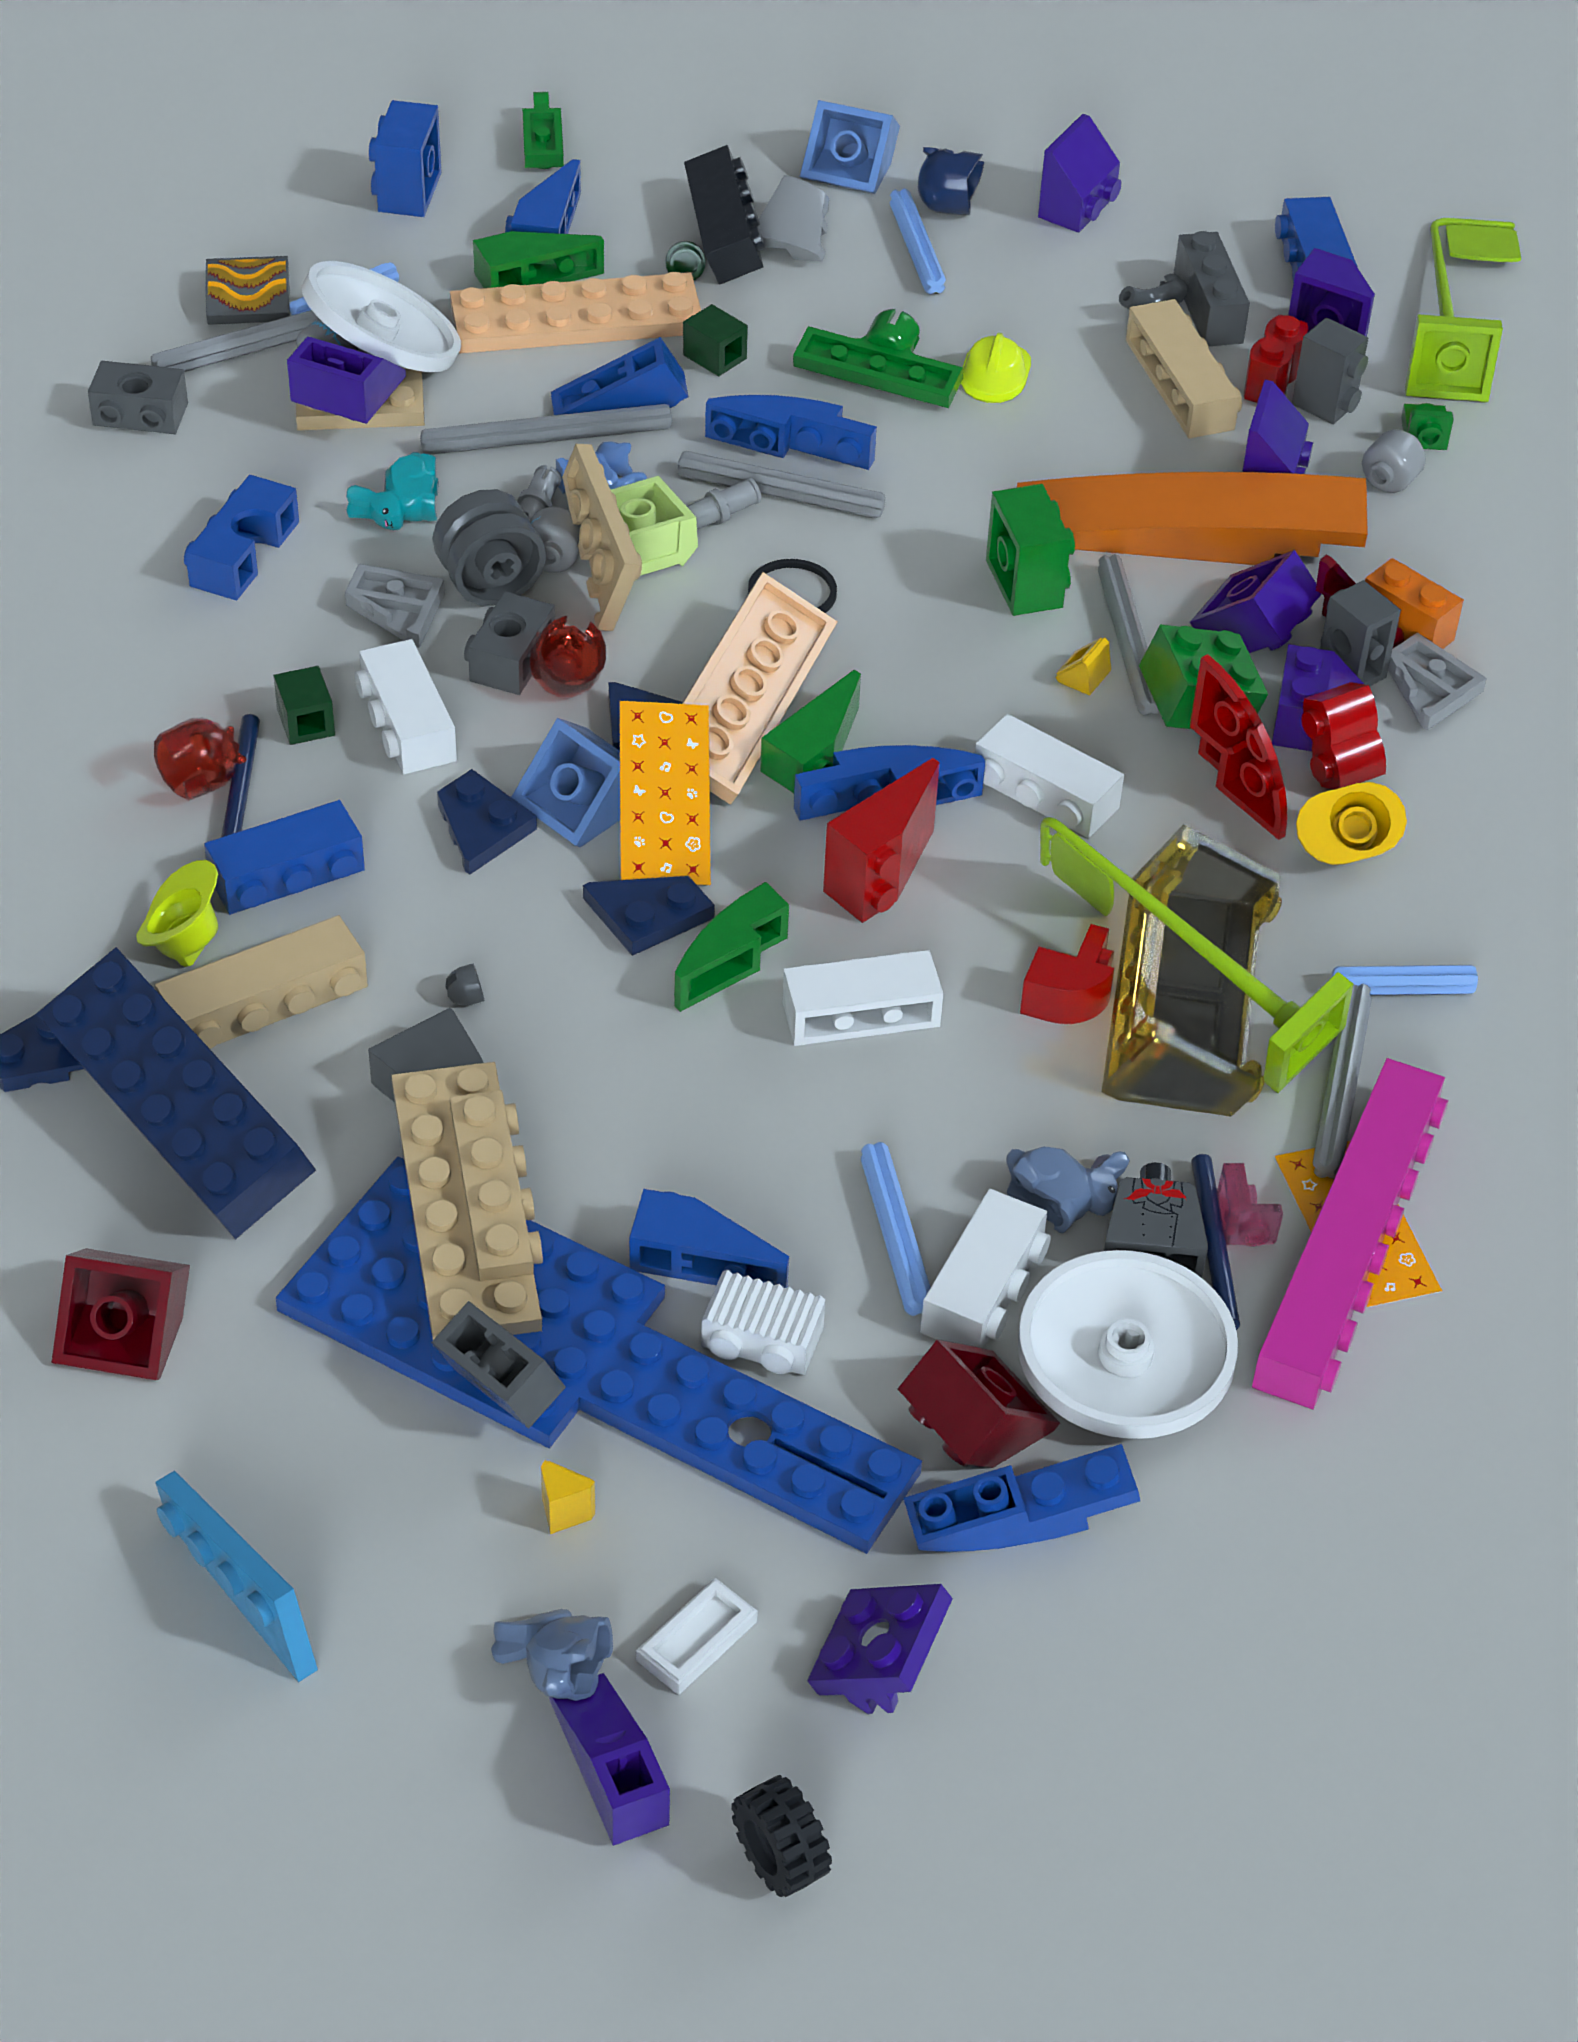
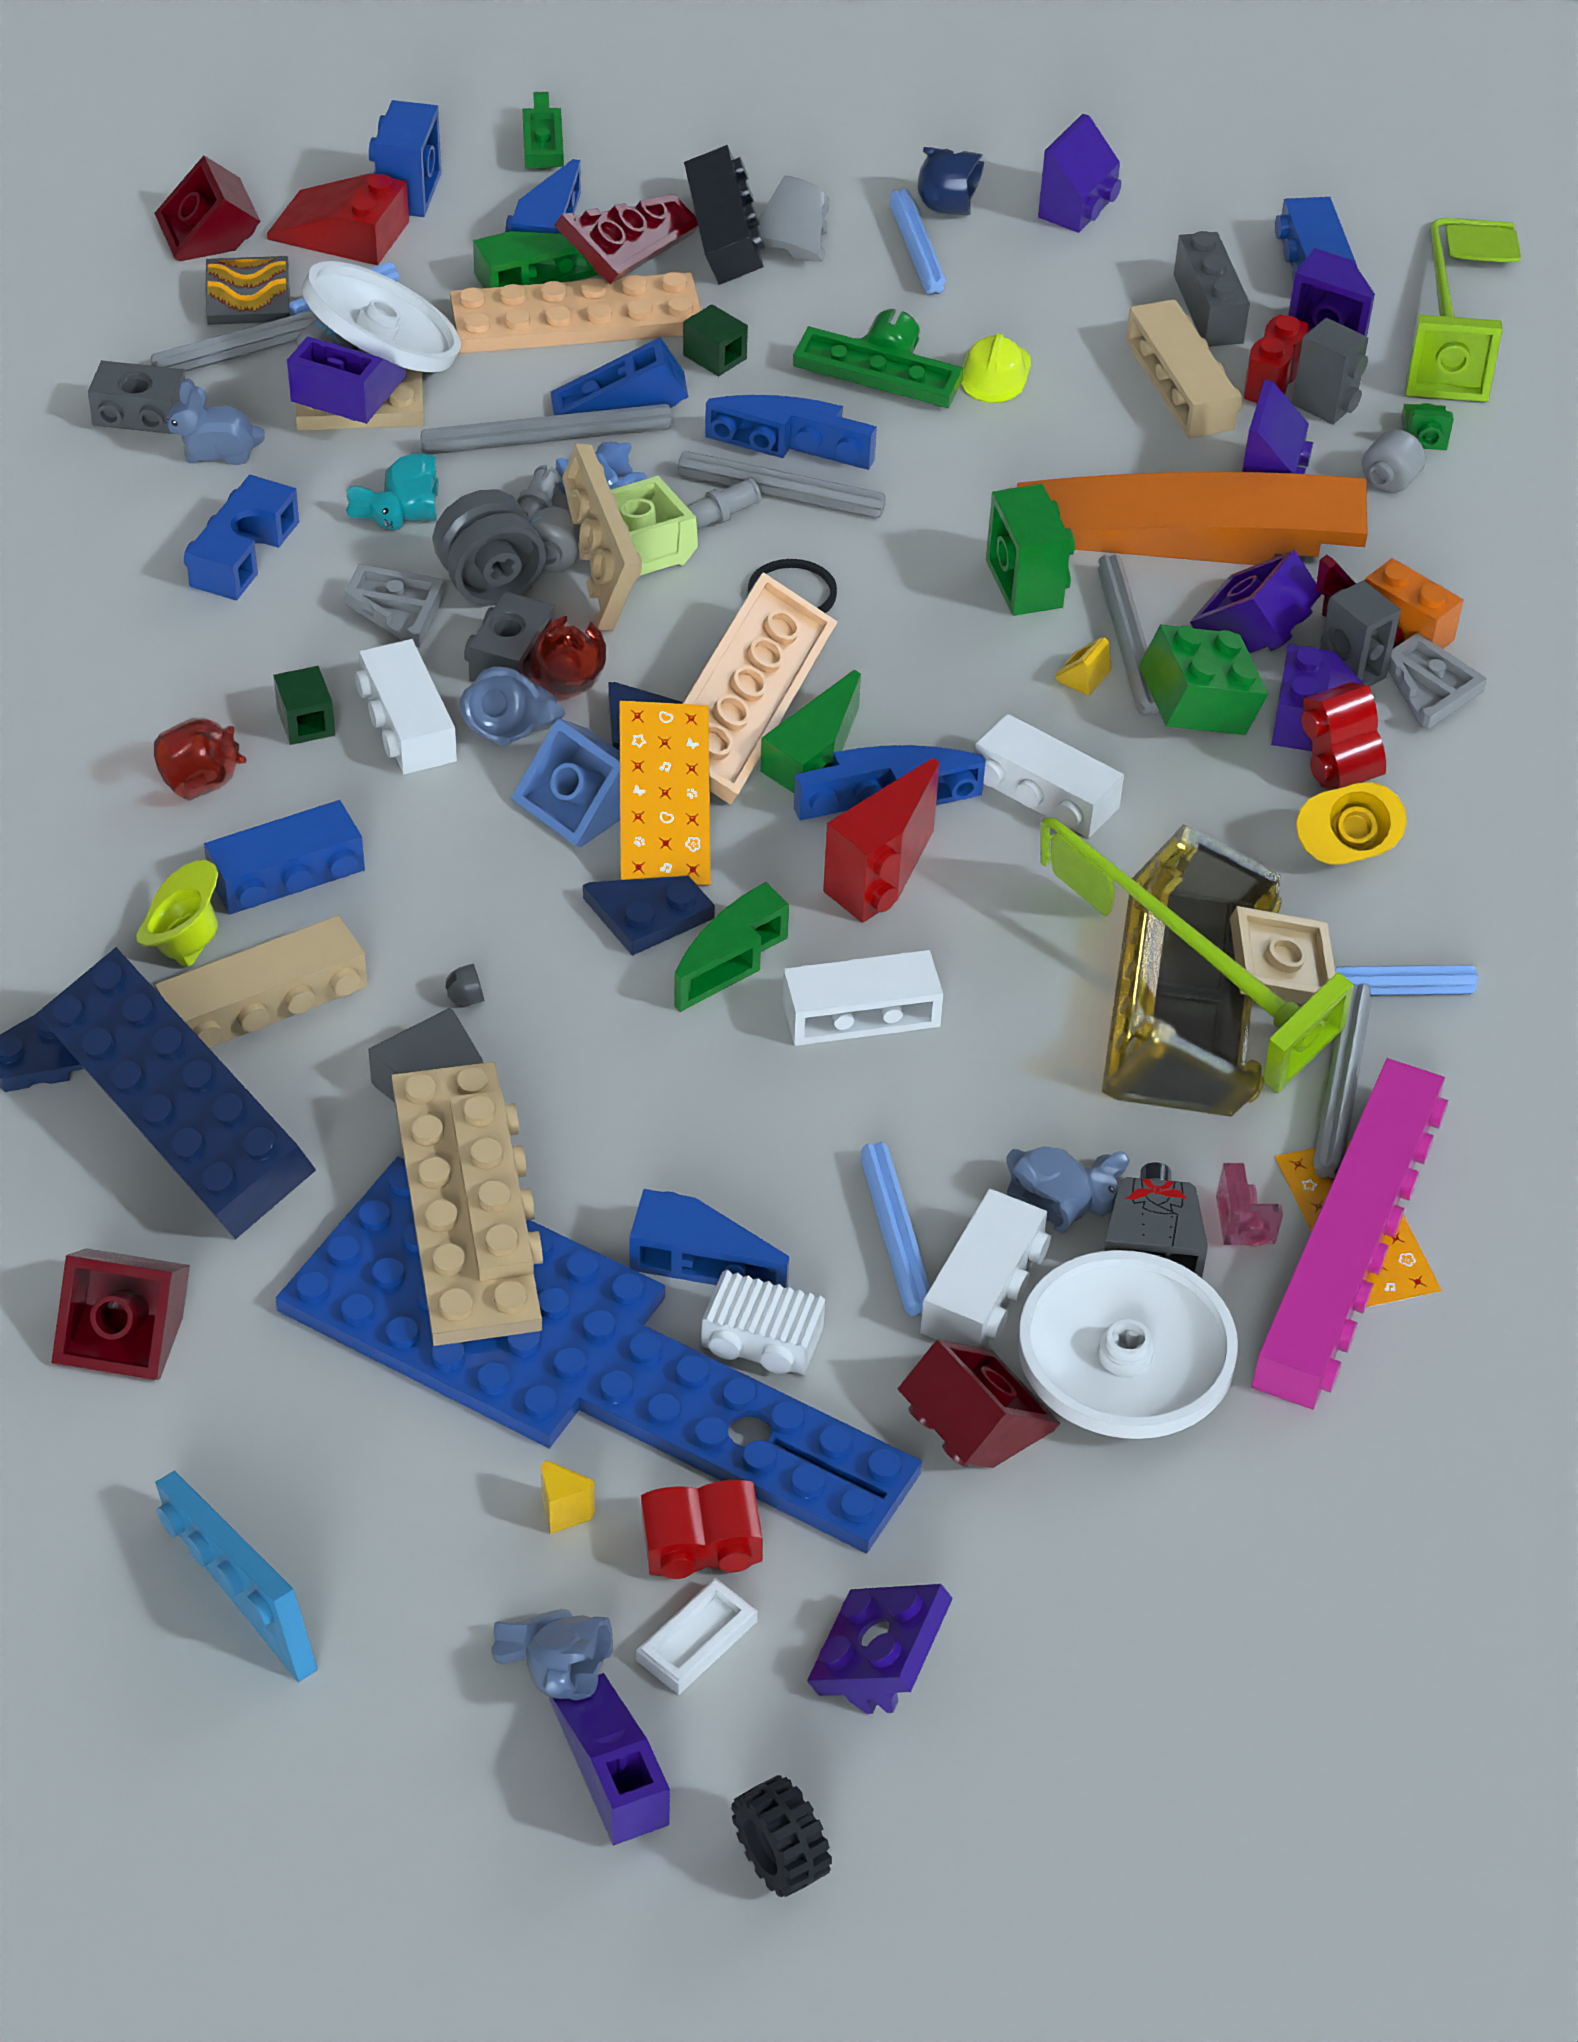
dark blue bar [221,714,260,837] -> none
dark grey brick [431,1301,566,1429] -> none
dark blue wing [437,769,537,875] -> none
plate [665,241,706,280] -> none
medium blue slope [800,100,900,194] -> none
blue slope [903,1444,1140,1552] -> none
red brick [1020,924,1115,1024] -> none
dark grey arm [1119,274,1188,310] -> none
red brick [1190,654,1287,840] -> none
dark blue bar [1191,1154,1240,1330] -> none
none -> dark red slope [154,155,261,261]
none -> sand blue animal [166,378,265,465]
none -> red slope [267,173,409,266]
none -> sand blue hair [460,666,565,746]
none -> dark red wing [554,194,698,284]
none -> red brick [641,1480,763,1579]
none -> tan plate [1230,906,1336,1004]

